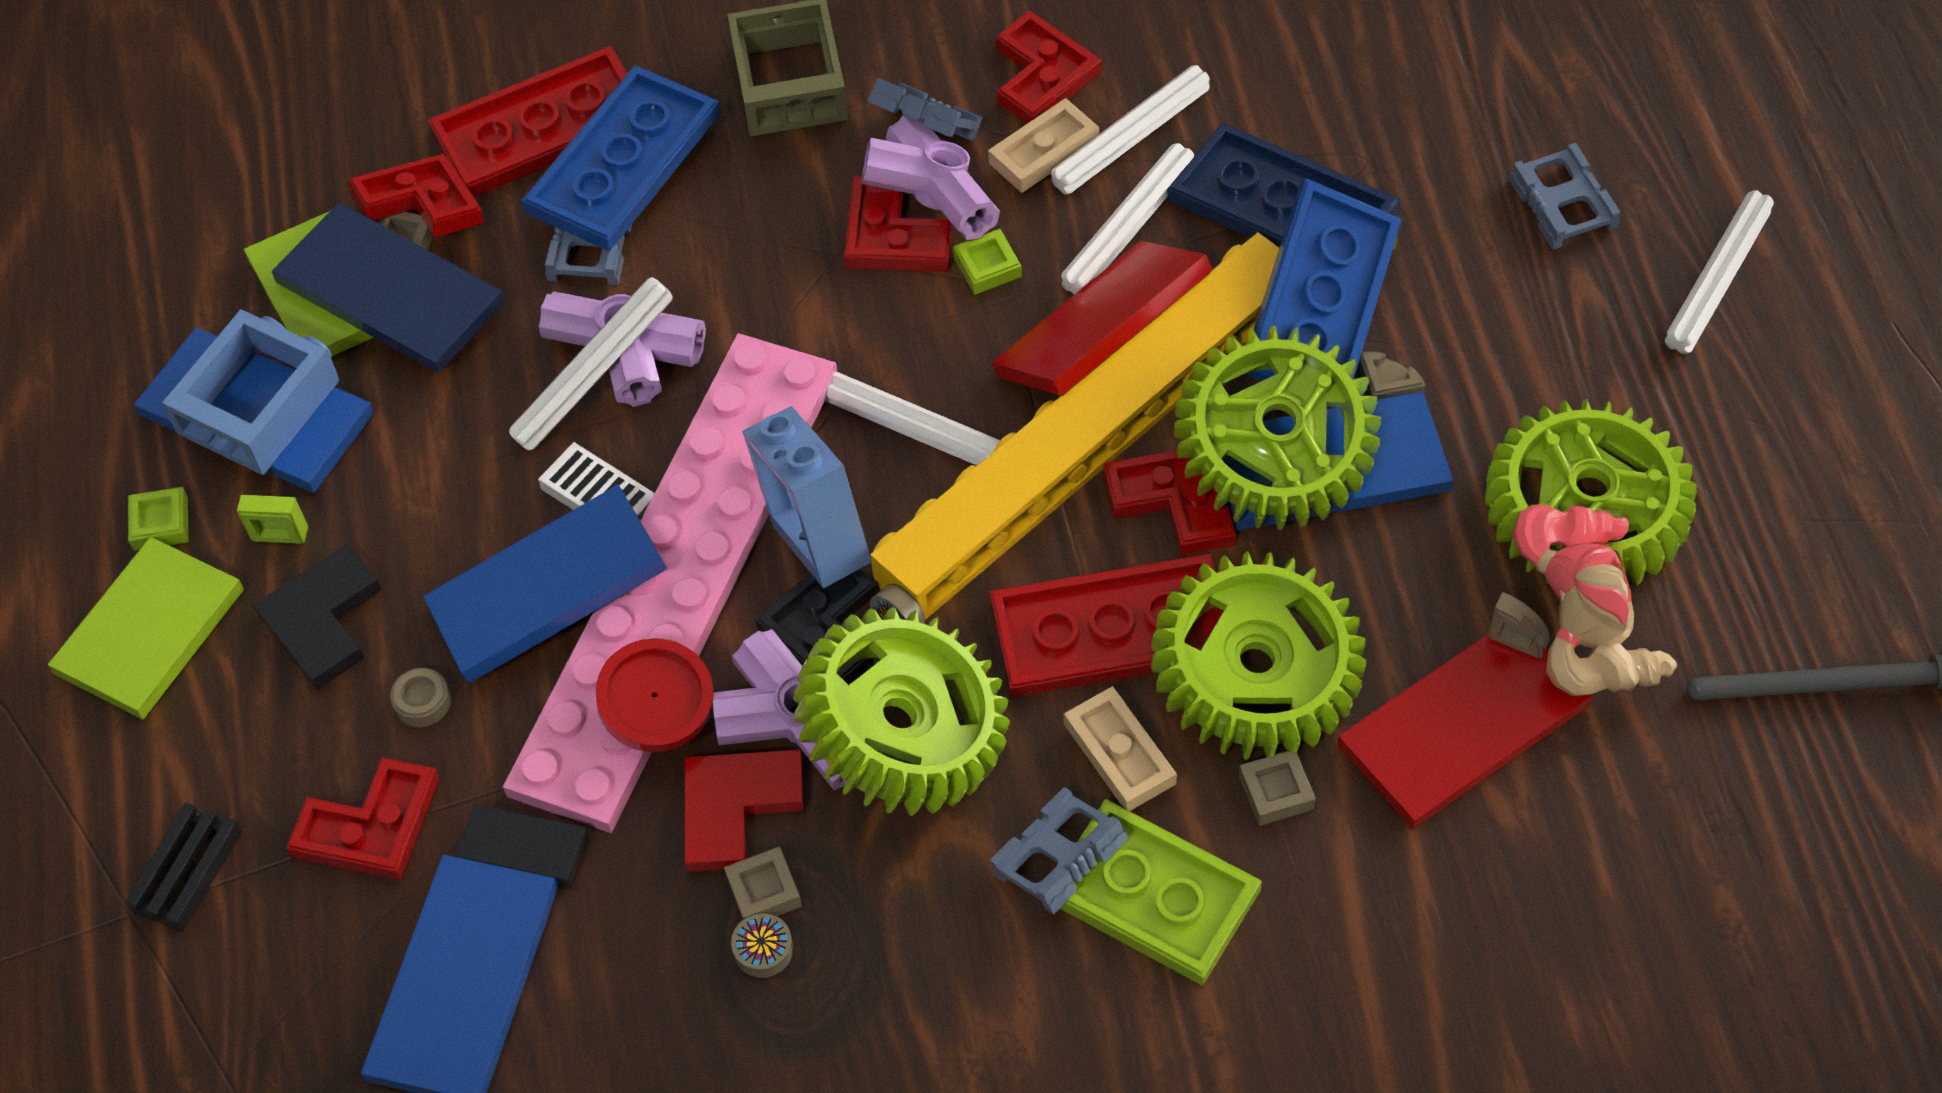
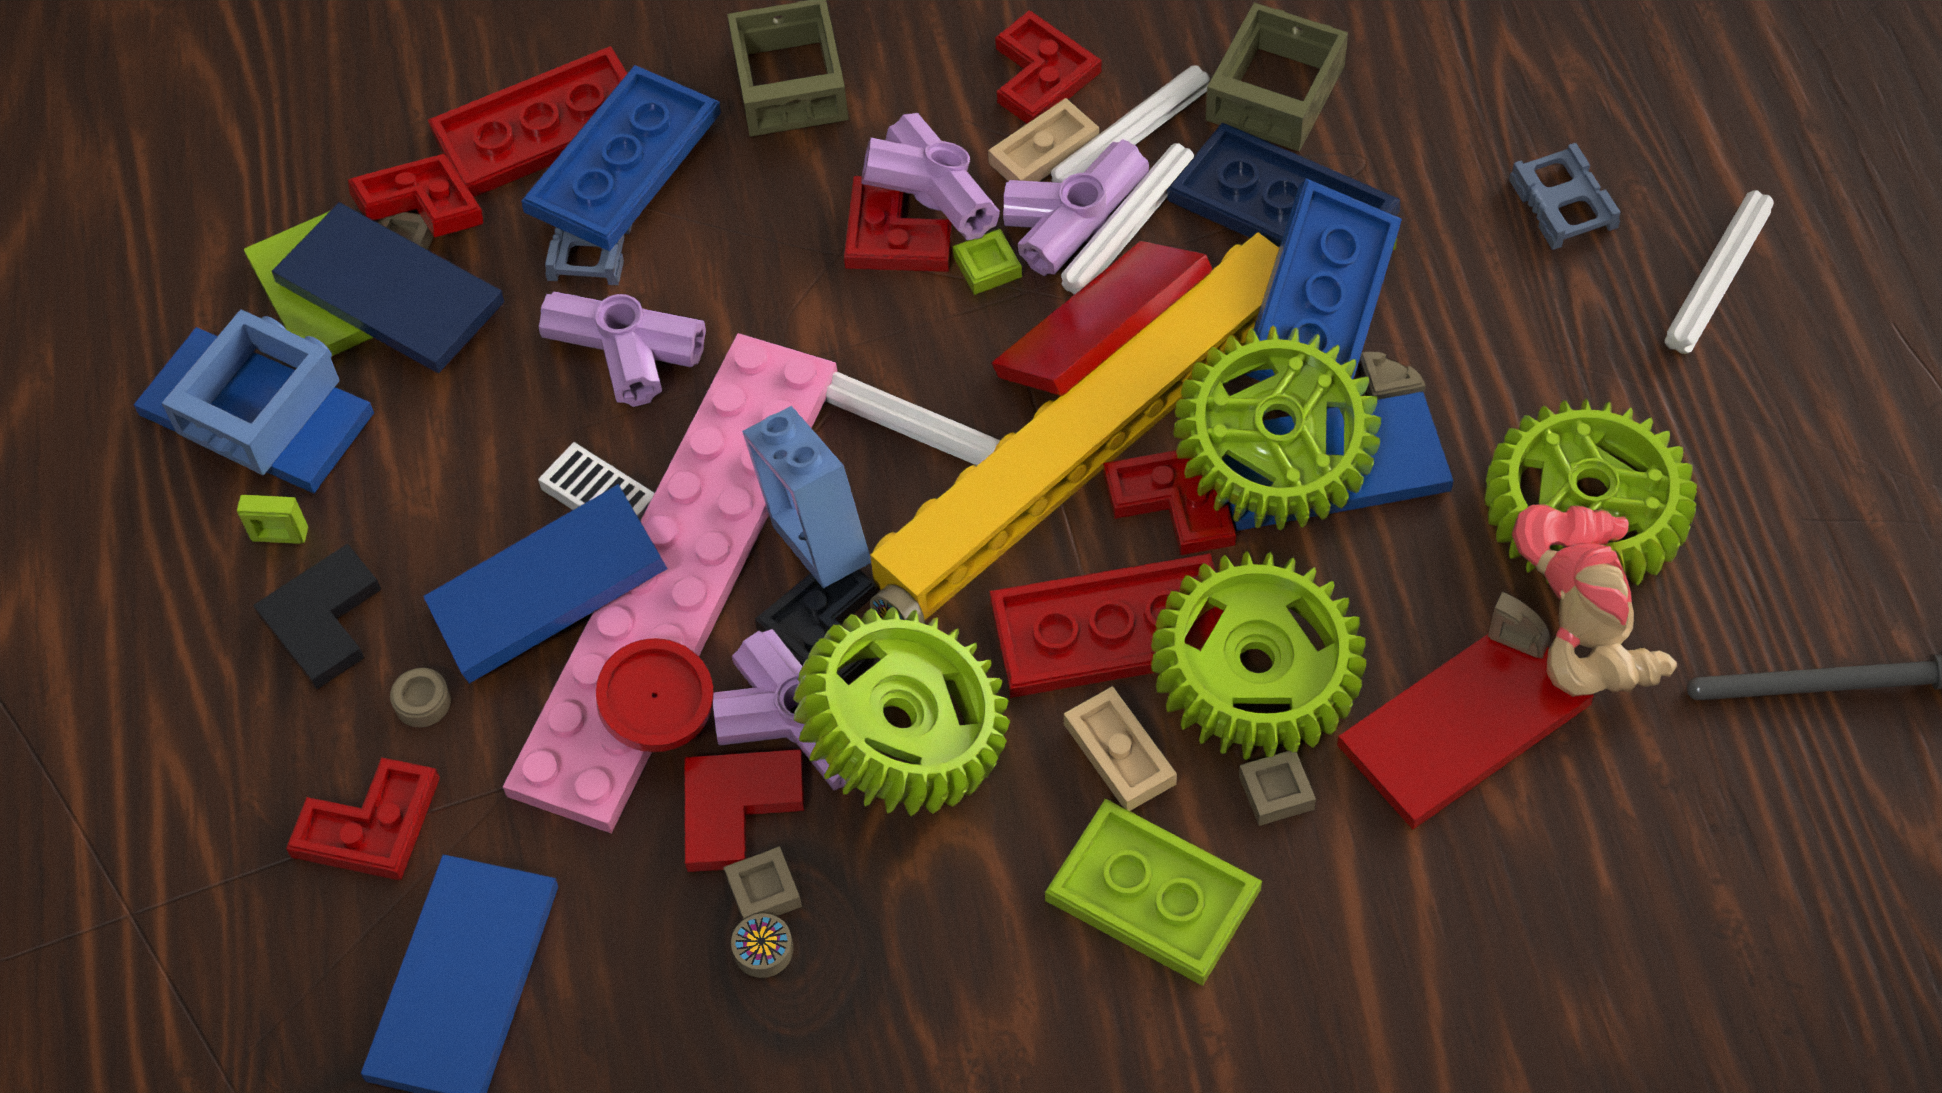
lime tile [48,537,244,720] -> none
black tile [125,802,242,932] -> none
lime tile [128,487,189,551] -> none
black tile [455,804,589,889] -> none
white axle [509,277,673,451] -> none
sand blue piece [867,78,983,141] -> none
sand blue piece [989,787,1128,914] -> none
none -> lavender piece [1003,139,1149,276]
none -> olive window [1205,2,1348,152]

